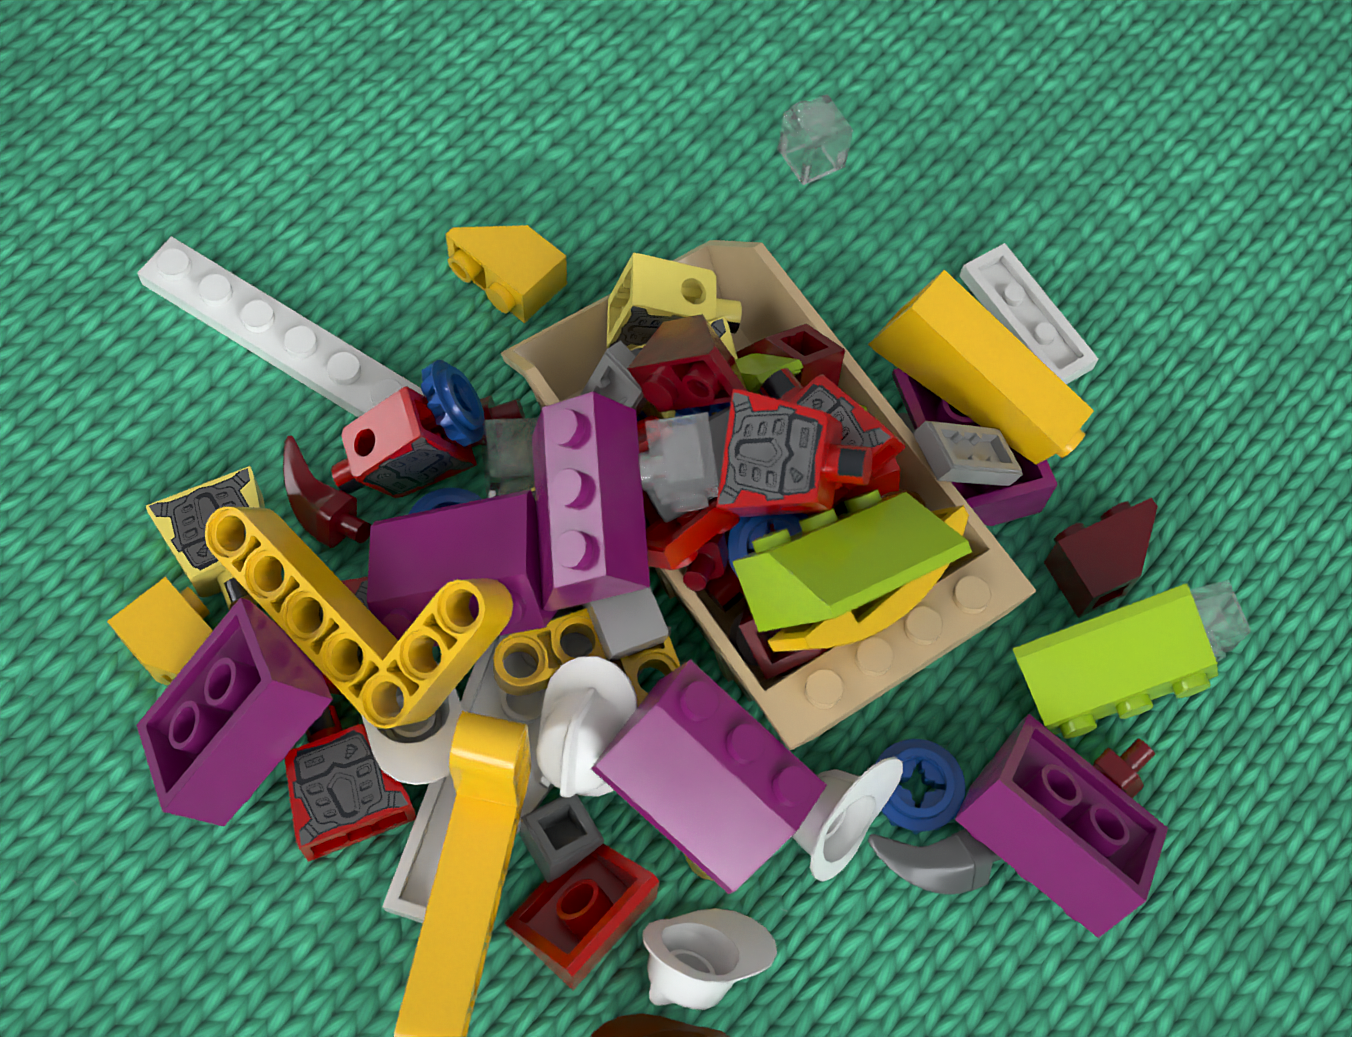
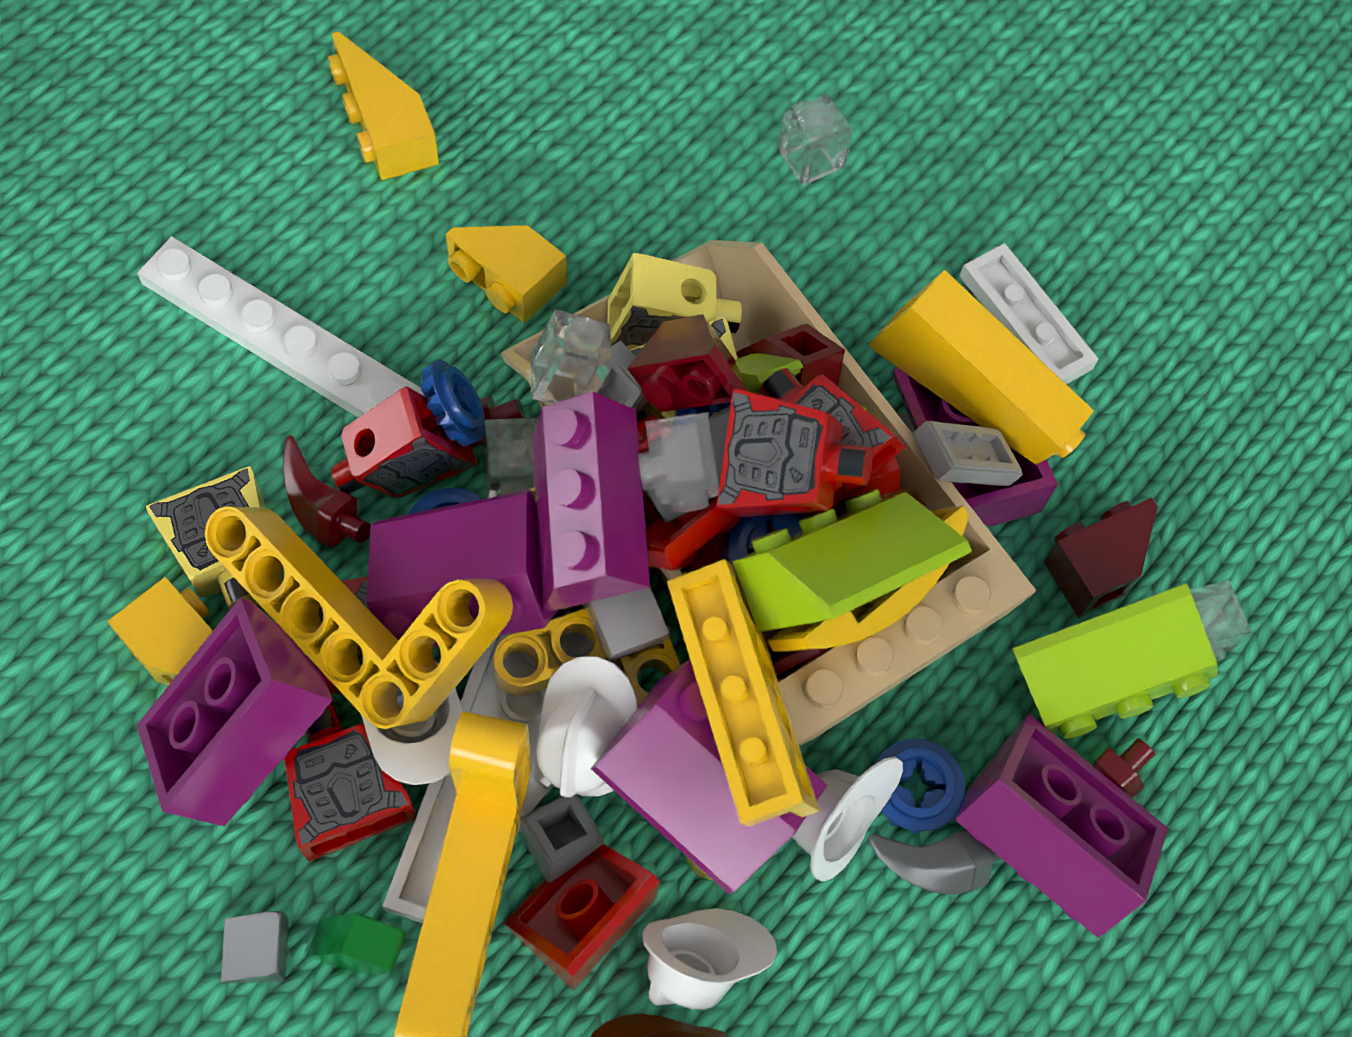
none -> slope [221,911,289,984]
none -> green piece [306,913,406,975]
none -> yellow slope [328,31,439,181]
none -> clear brick [531,310,612,404]
none -> yellow fence [667,559,820,827]

